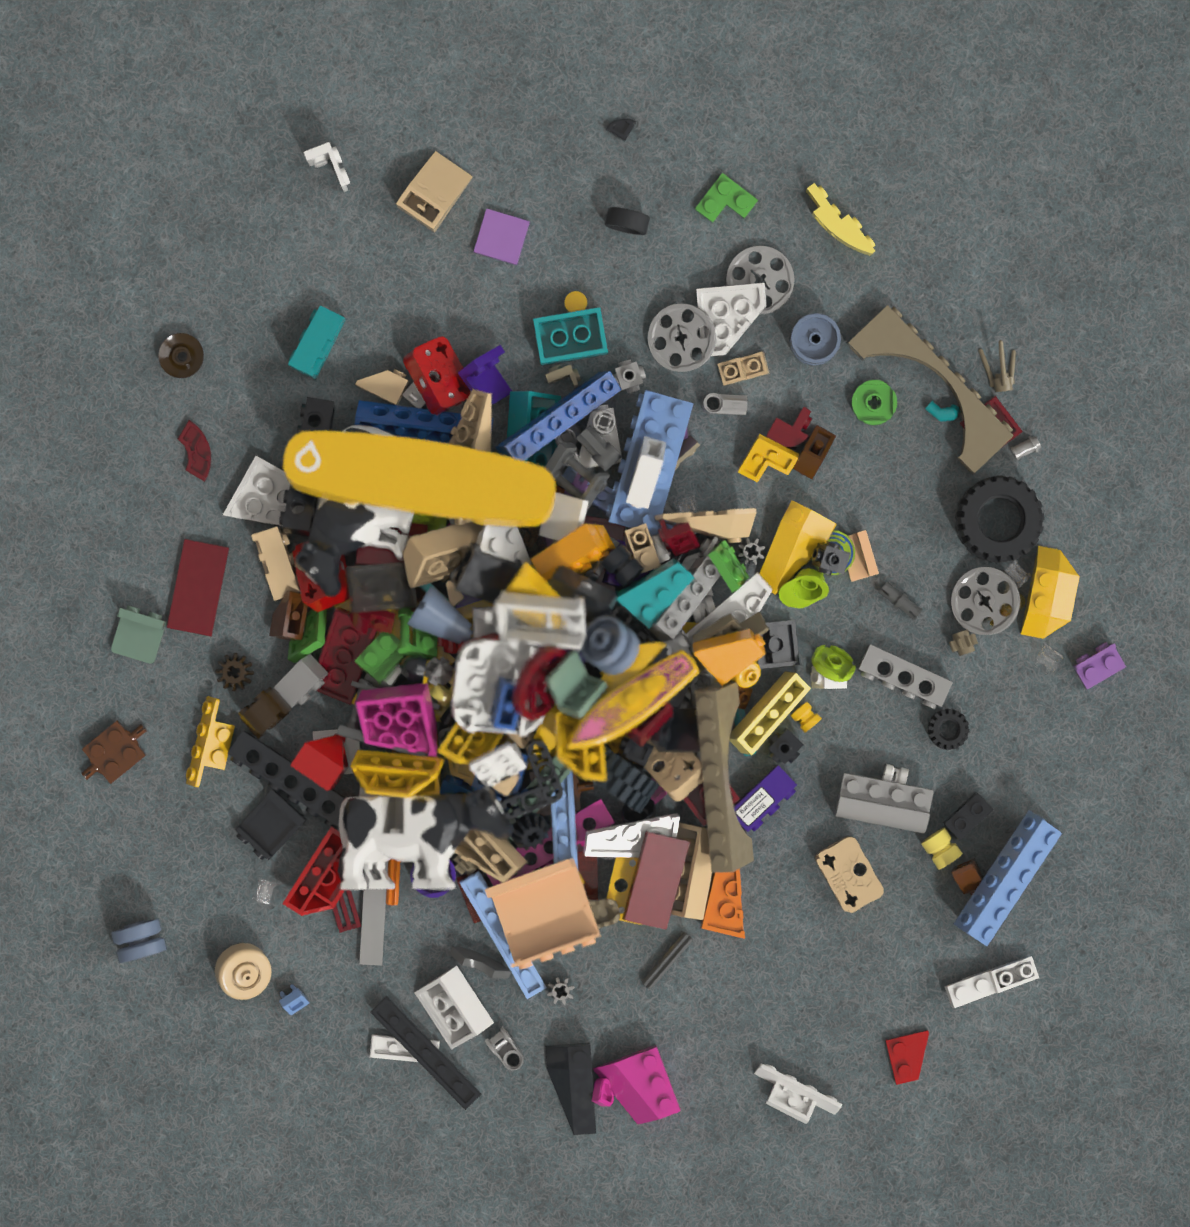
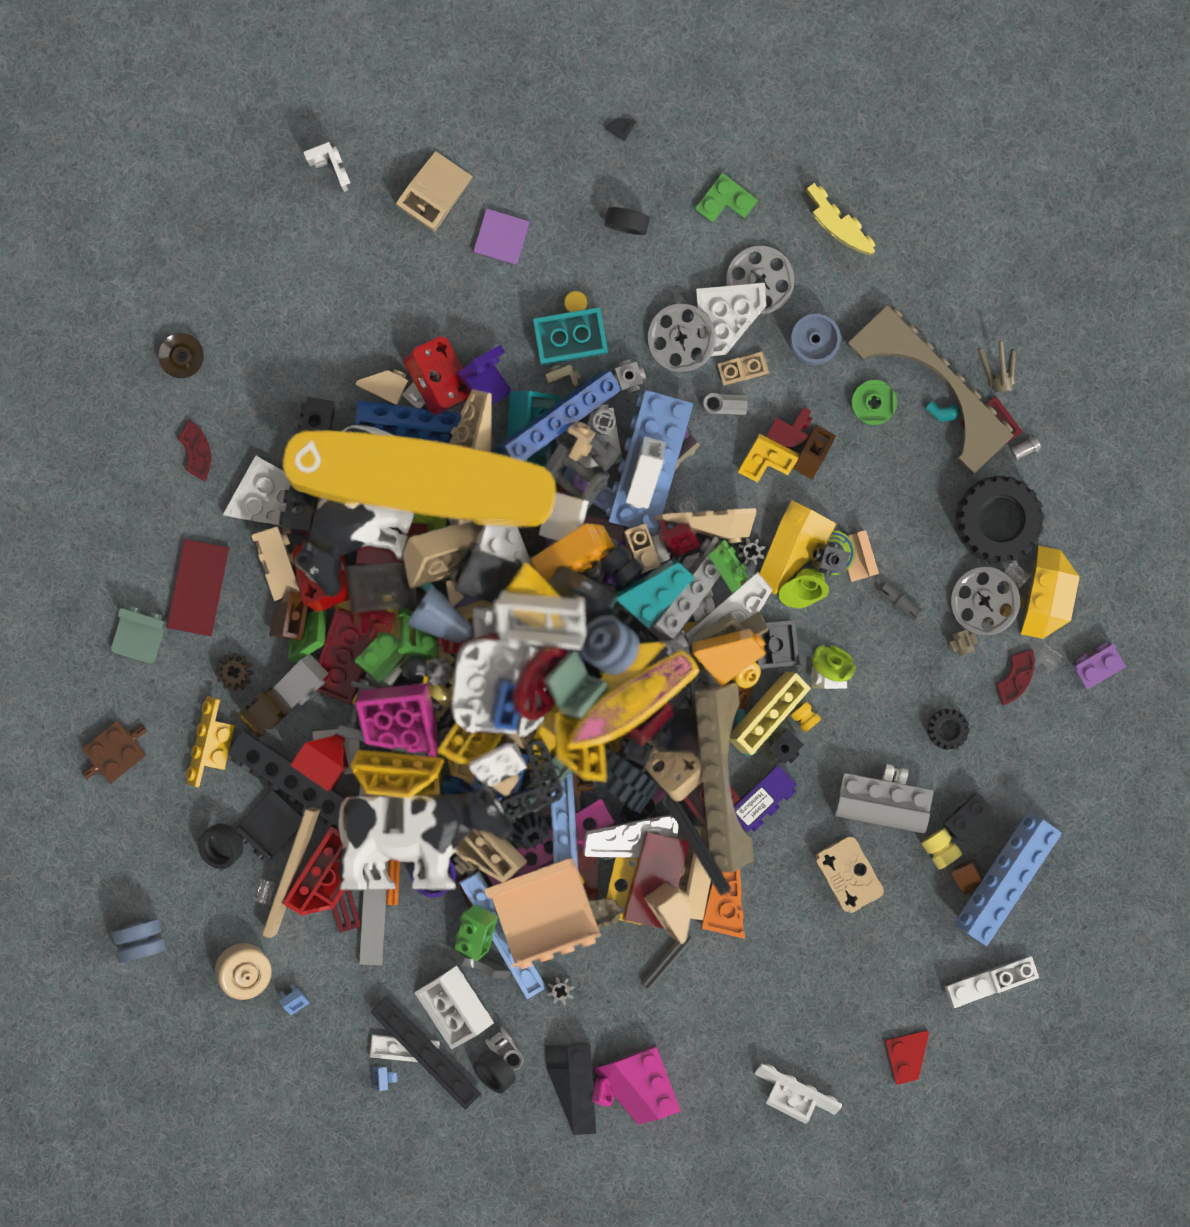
teal wedge [288,306,346,380] -> none
light grey brick [858,644,953,709] -> none
none -> black tyre [198,823,244,869]
none -> tan tile [262,806,320,938]
none -> medium blue tile [372,1065,397,1091]
none -> bright green brick [455,904,498,962]
none -> black tyre [473,1050,516,1094]
none -> tan bracket [567,422,595,461]
none -> tan slope [644,882,692,944]
none -> black axle [665,797,731,896]
none -> dark red tile [996,649,1035,706]

